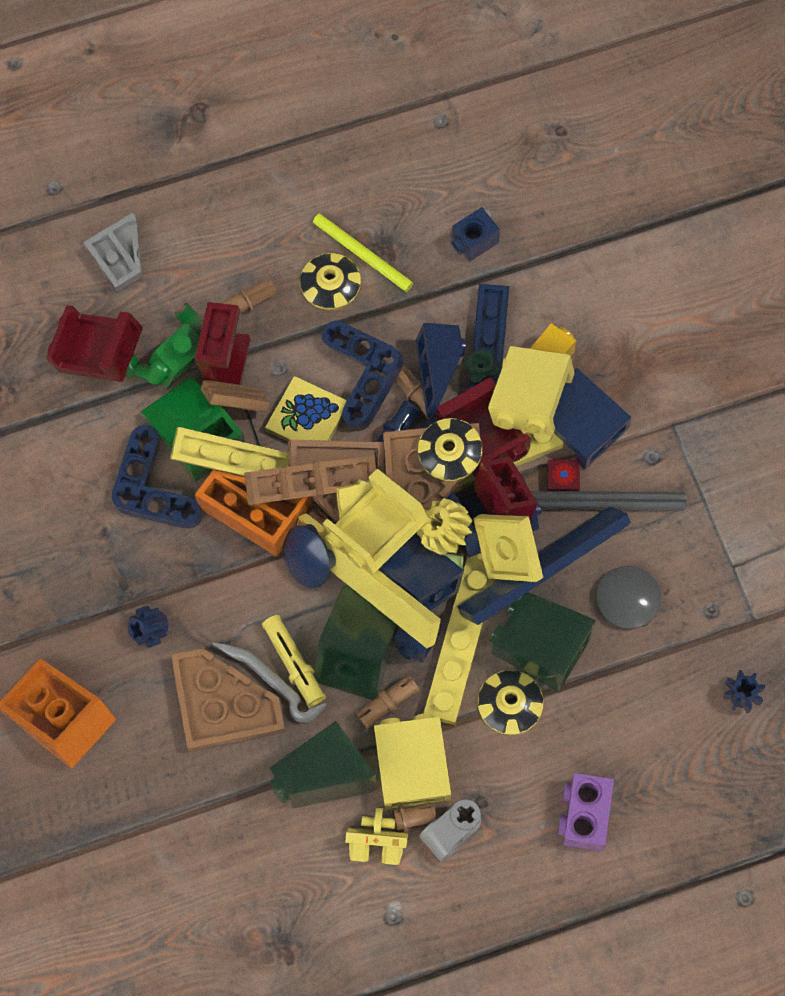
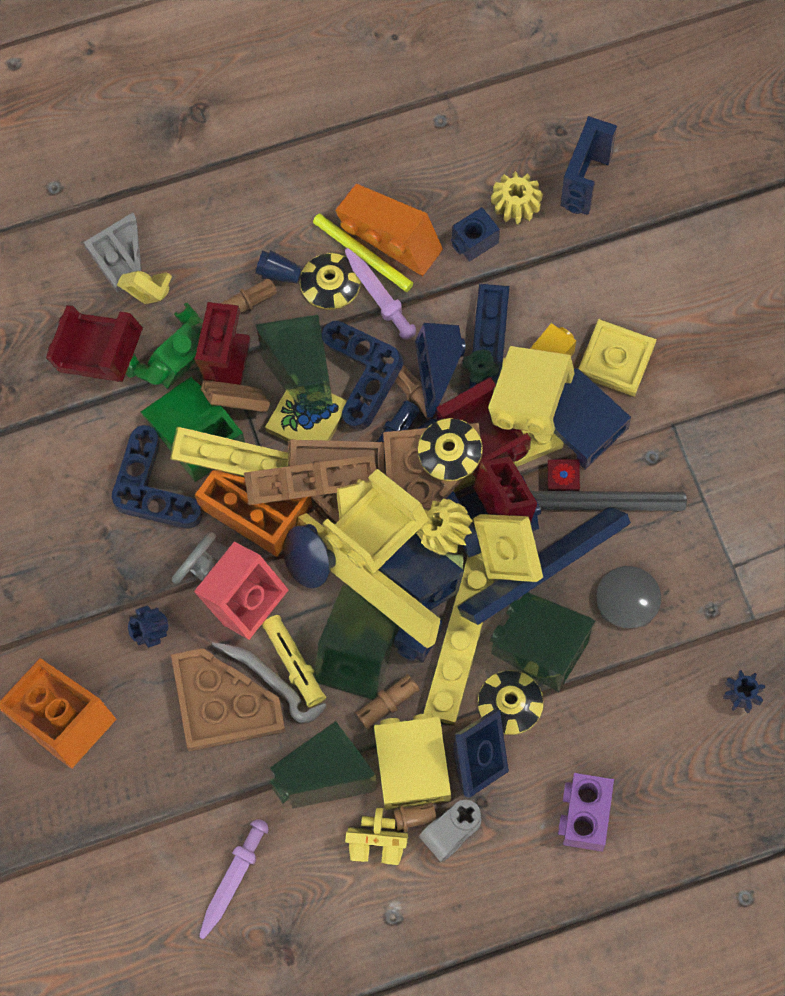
none -> light yellow bracket [117,271,172,304]
none -> coral piece [172,532,289,640]
none -> lavender sword [200,819,269,939]
none -> dark blue cone [255,250,302,284]
none -> clear green slope [256,315,333,415]
none -> orange wedge [335,183,443,277]
none -> lavender sword [345,248,416,340]
none -> dark blue slope [453,709,509,798]
none -> light yellow gear [491,171,543,224]
none -> dark blue panel [560,116,617,215]
none -> light yellow tile [578,319,657,397]

